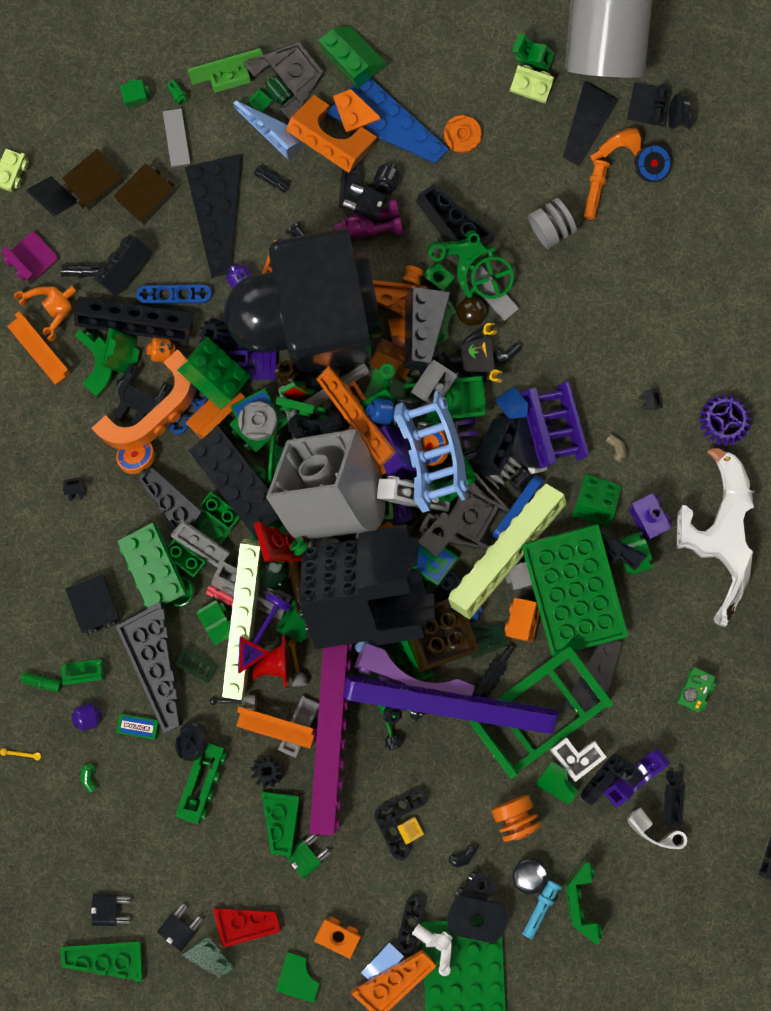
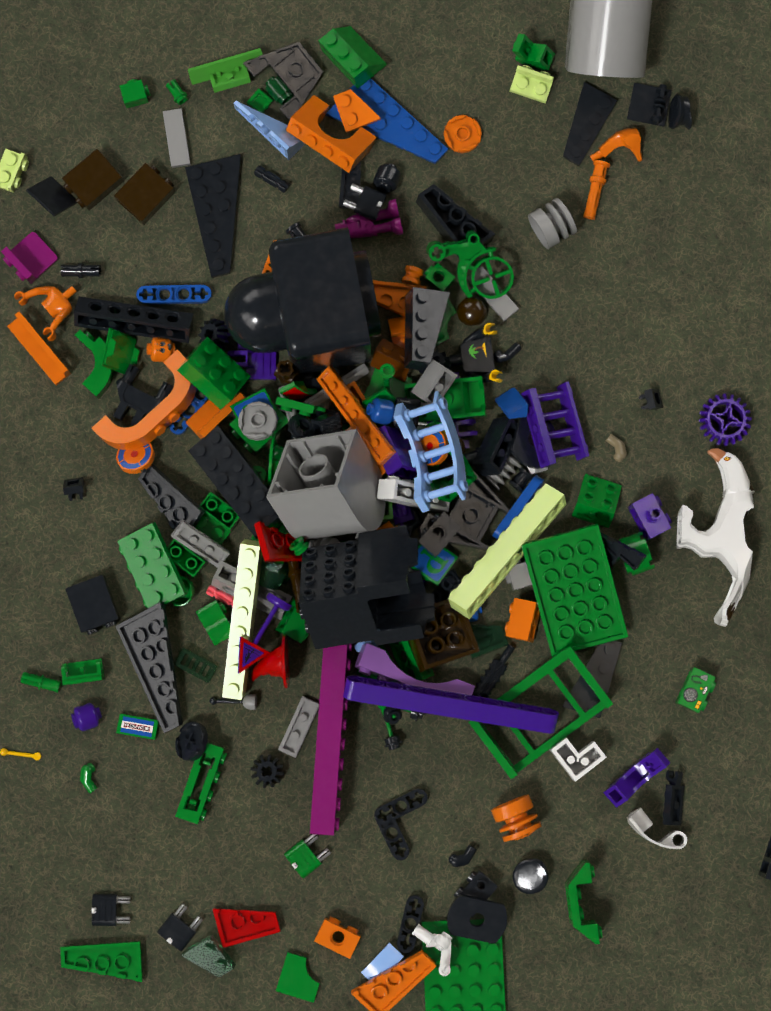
black brick [94,234,152,297] -> none
dark purple head [226,263,253,289] -> none
orange fence [236,707,317,749] -> none
green wing [261,792,300,857] -> none
hinge [288,640,308,687] -> none
yellow tile [397,817,424,844] -> none
medium azure pin [522,879,563,940] -> none
green tile [535,761,578,805] -> none
black beam [581,754,643,805] -> none
tile [634,144,672,183] -> none

